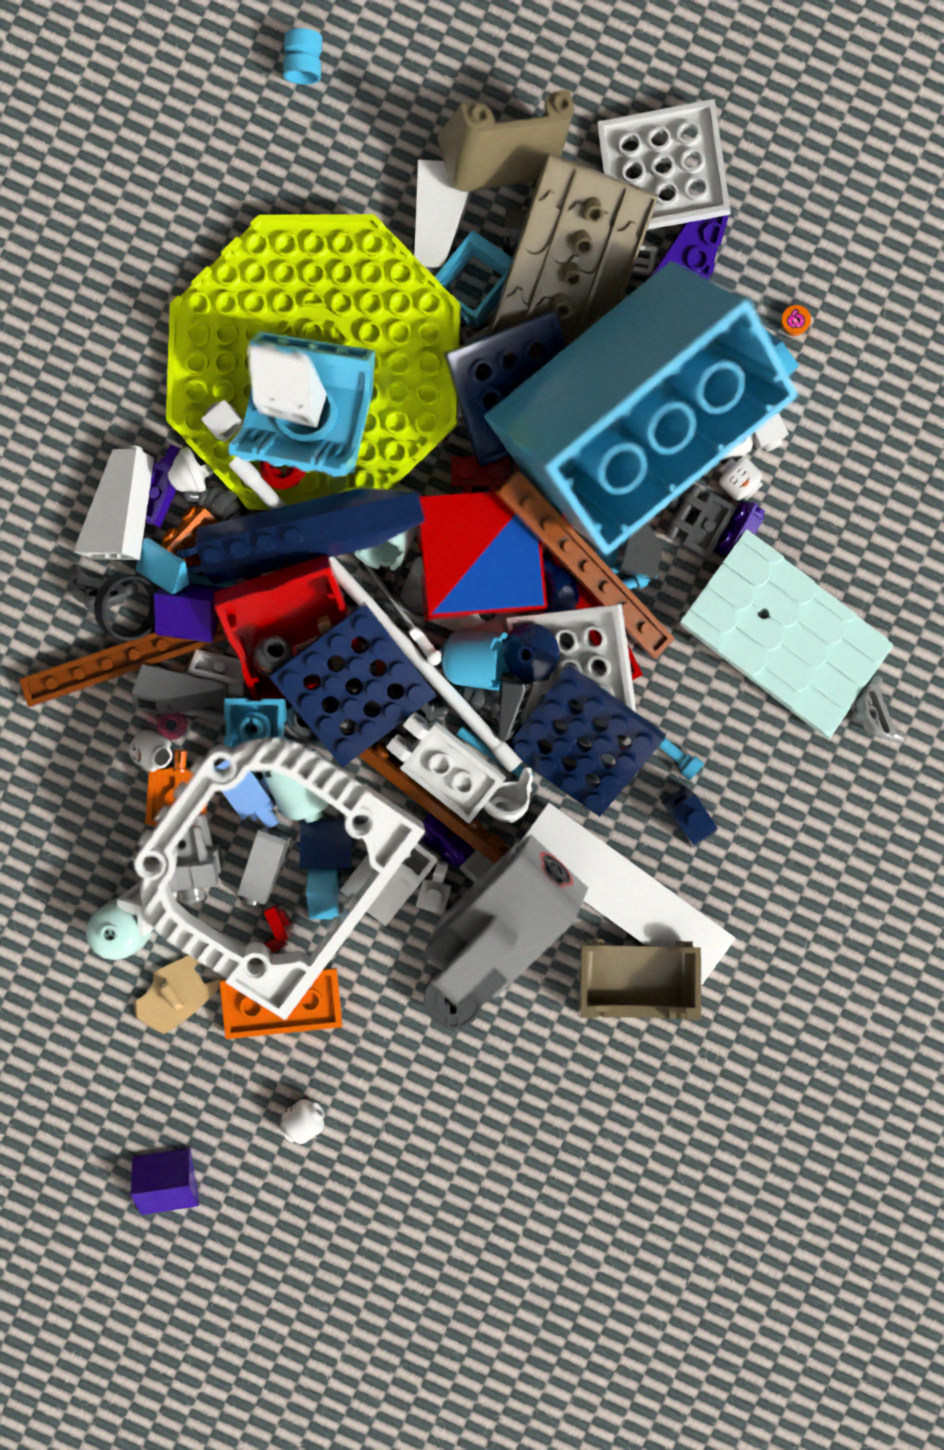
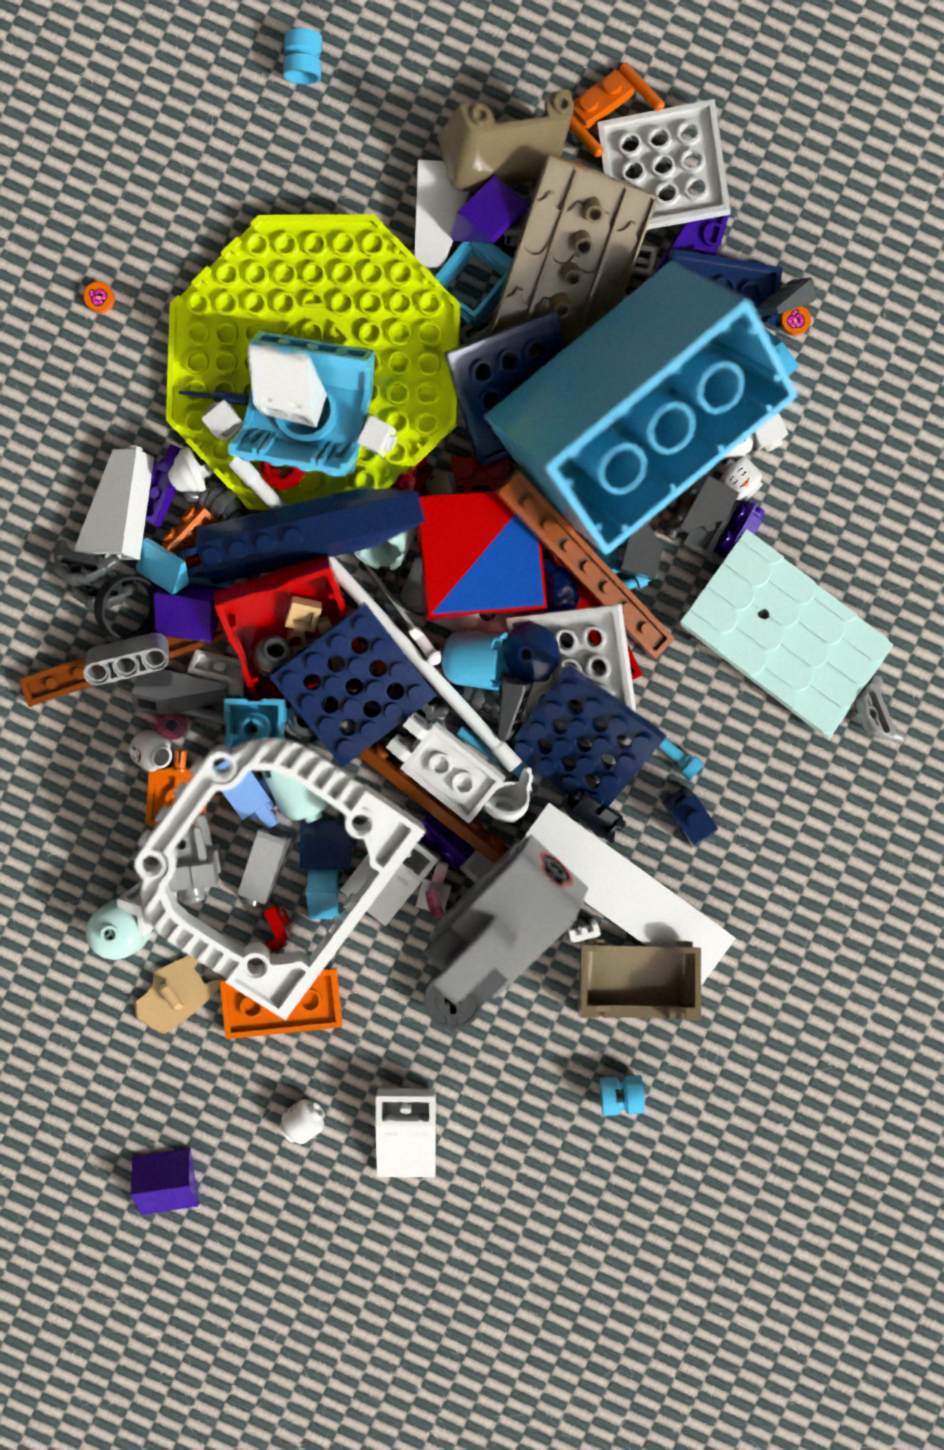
none -> dark grey piece [54,540,120,586]
none -> light grey beam [83,633,169,685]
none -> orange tile [84,282,115,313]
none -> dark blue piece [179,391,250,406]
none -> tan plate [285,596,322,647]
none -> white plate [357,415,397,458]
none -> white slope [376,1088,436,1177]
none -> dark red hinge [388,457,430,494]
none -> light grey tile [425,472,458,496]
none -> clear pink tile [425,888,444,919]
none -> dark purple slope [451,175,530,243]
none -> black hinge [565,790,626,844]
none -> white tile [567,917,601,942]
none -> orange plate [569,63,665,157]
none -> medium azure wheel [600,1075,645,1116]
none -> dark blue wing [668,249,783,328]
none -> dark grey slope [675,476,740,533]
none -> dark grey slope [754,277,816,316]

